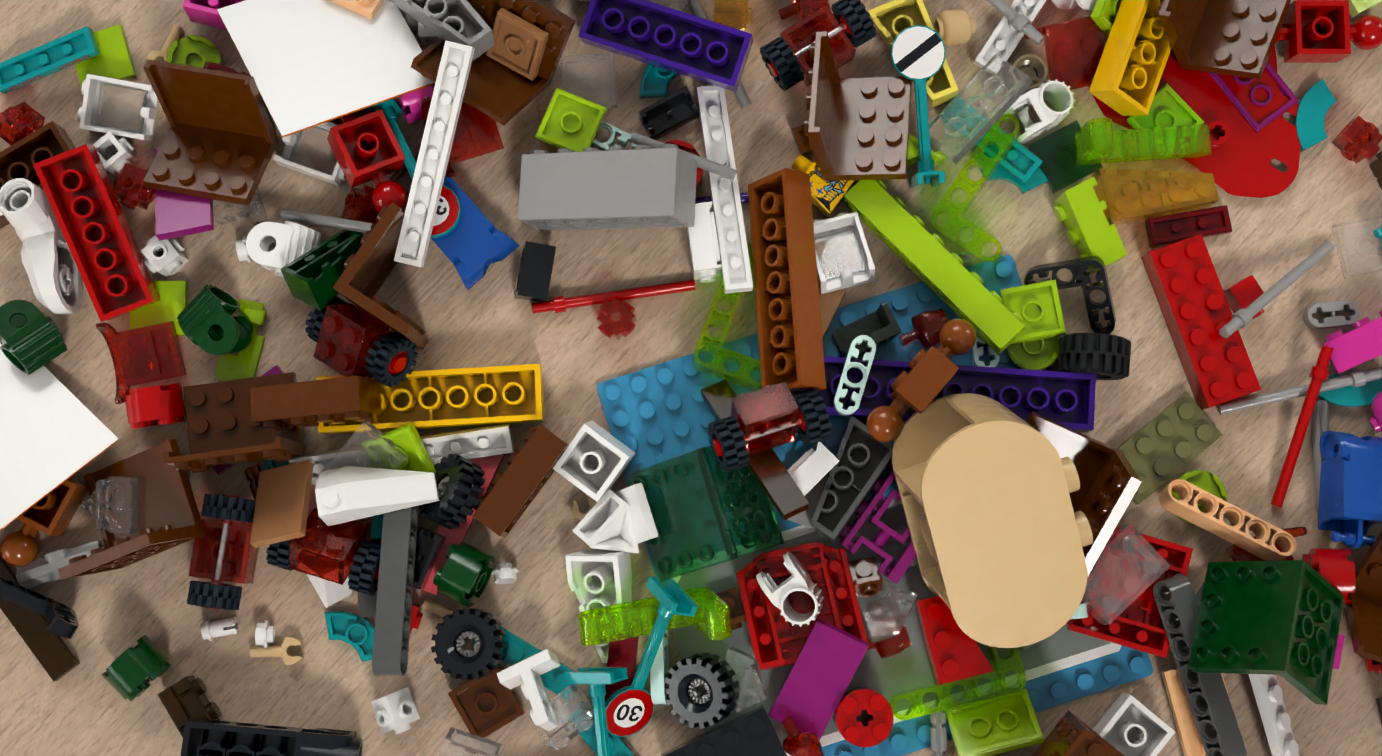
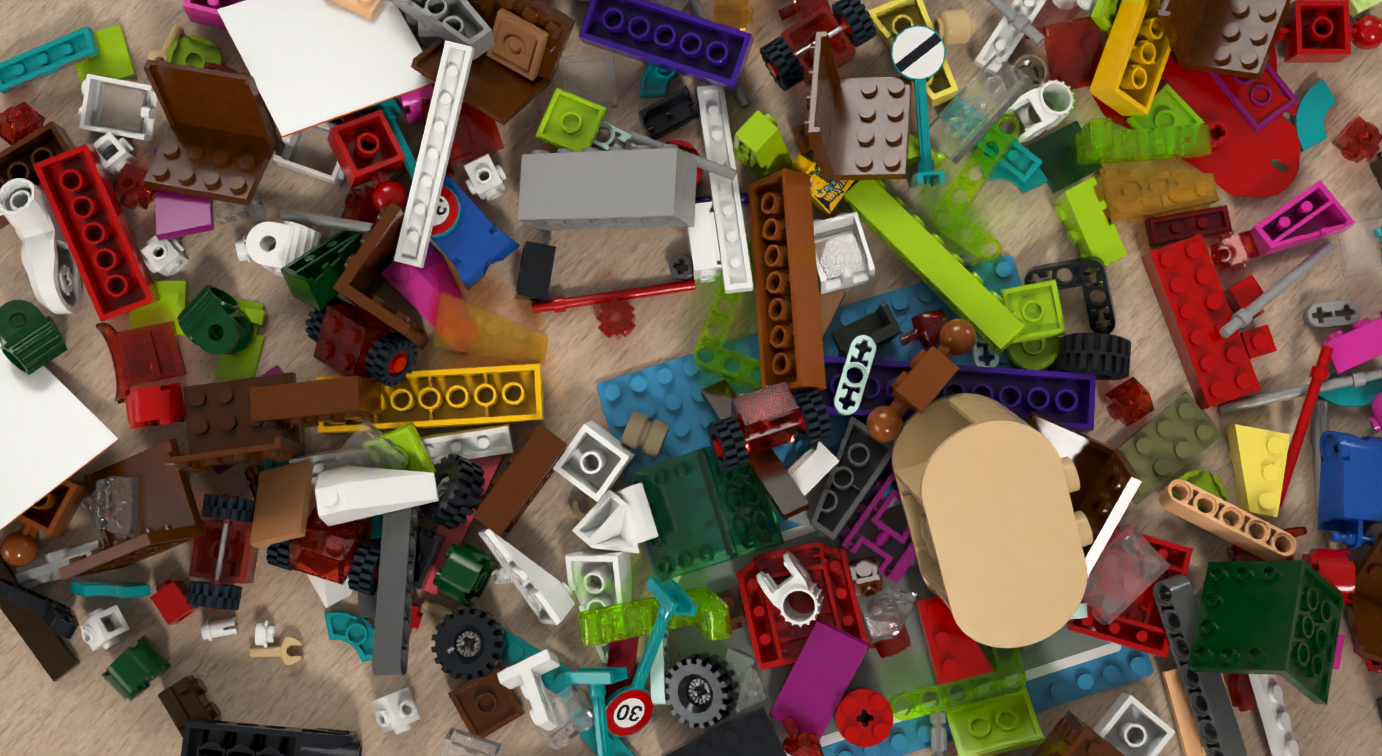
none -> teal tile [70,581,150,598]
none -> white brick [80,605,130,651]
none -> red brick [150,579,200,625]
none -> dark pink wedge [381,245,482,355]
none -> clear yellow wedge [433,291,548,365]
none -> white brick [464,154,507,201]
none -> white wedge [478,529,575,625]
none -> dark tan wheel [620,410,670,458]
none -> dark grey bush [669,254,693,281]
none -> lime wedge [733,110,793,179]
none -> clear red brick [1105,377,1154,427]
none -> clear red brick [1209,230,1260,273]
none -> light yellow wedge [1225,424,1290,518]
none -> clear red brick [1227,673,1257,712]
none -> red brick [1240,324,1277,360]
none -> dark pink wedge [1245,180,1355,257]

